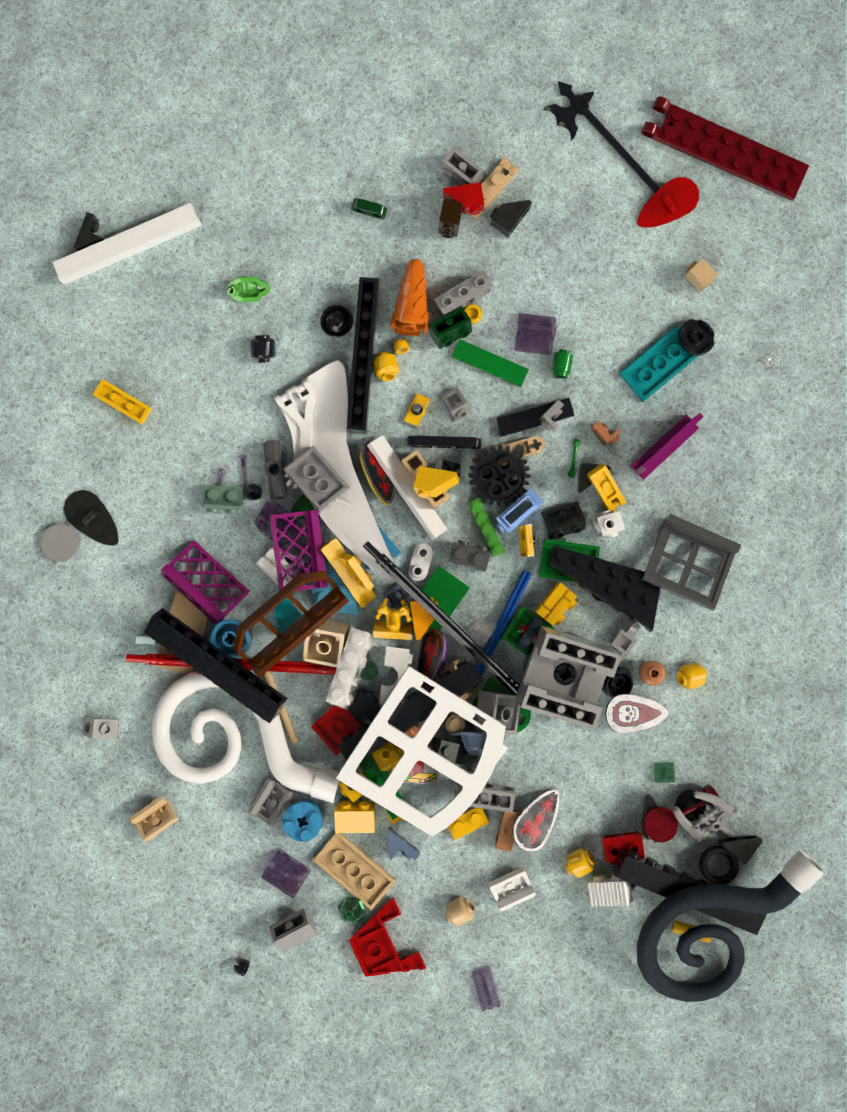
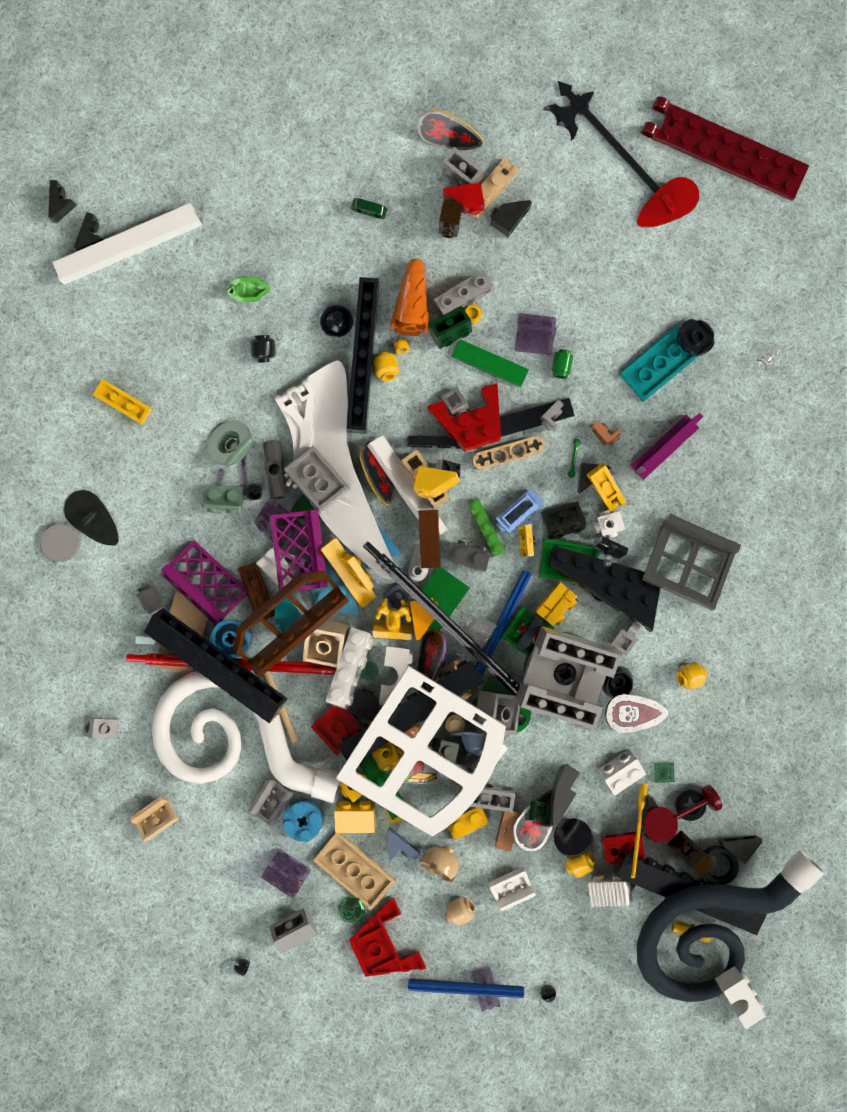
yellow piece [404,393,431,428] -> none
black gear [468,444,531,507] -> none
nougat head [638,660,666,686] -> none
light grey bar [673,791,738,841] -> none
tan brick [685,258,718,293] -> none
none -> pearl dark grey slope [48,180,77,223]
none -> dark grey brick [136,584,162,614]
none -> sand green hat [207,420,252,466]
none -> reddish brown tile [238,562,275,622]
none -> blue axle [408,979,524,998]
none -> shield [417,110,483,150]
none -> reddish brown tile [418,509,441,568]
none -> tan cylinder [419,845,459,883]
none -> red wing [427,383,501,452]
none -> clear green tile [529,800,551,822]
none -> black hinge [540,985,556,1002]
none -> dark grey slope [549,764,580,827]
none -> black tile [553,818,593,858]
none -> piece [593,536,629,567]
none -> white bracket [598,749,646,796]
none -> yellow piece [631,784,648,878]
none -> dark brown brick [668,831,716,878]
none -> white arch [715,966,766,1029]

